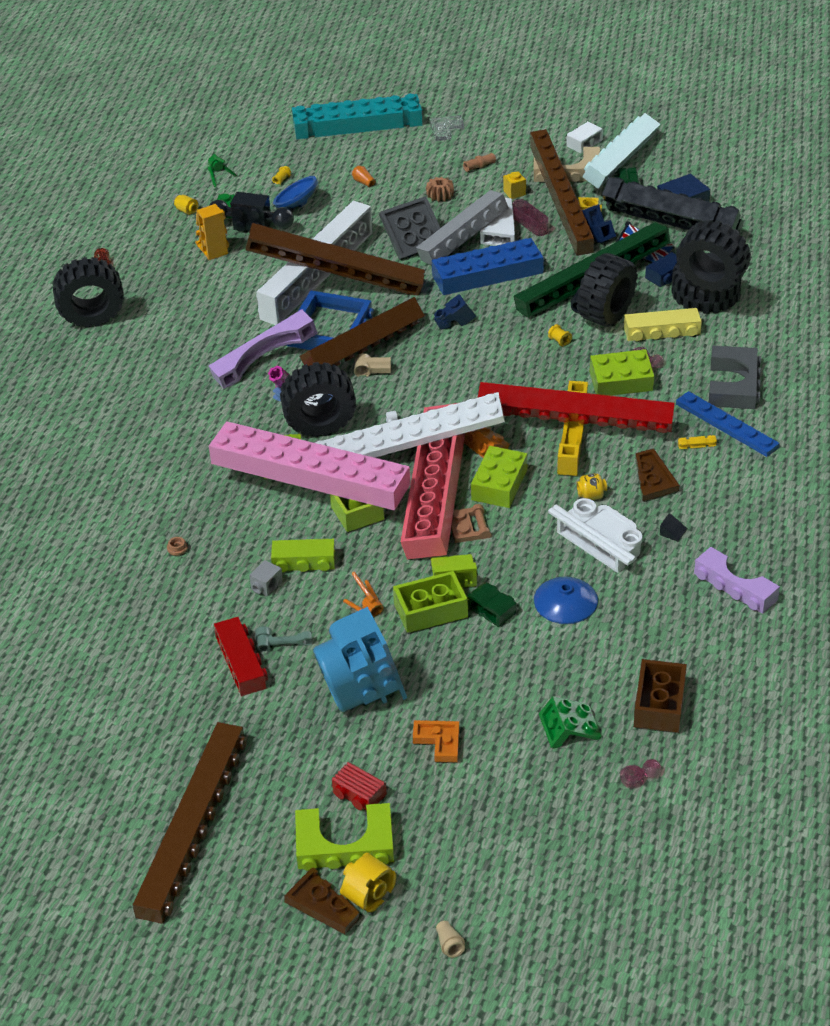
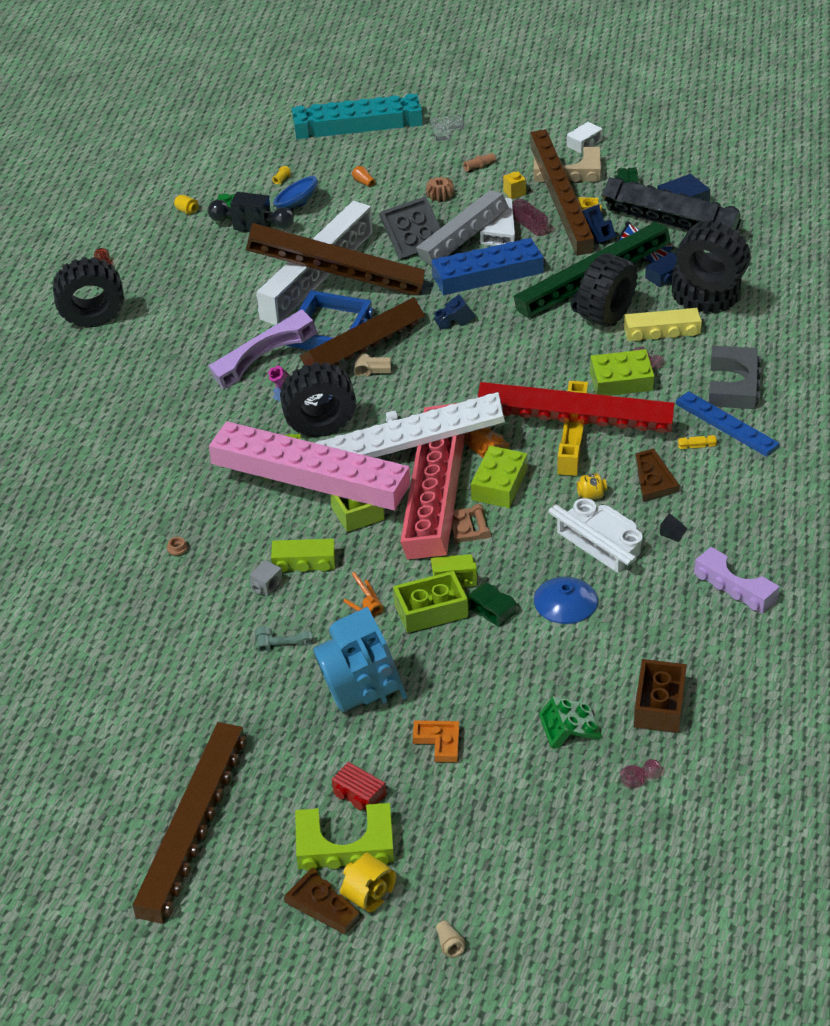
light orange wedge [195,204,229,260] -> none
green plant [207,154,237,187] -> none
red brick [214,616,268,696] -> none
yellow bush [548,324,572,347] -> none
light aqua brick [582,113,660,189] -> none

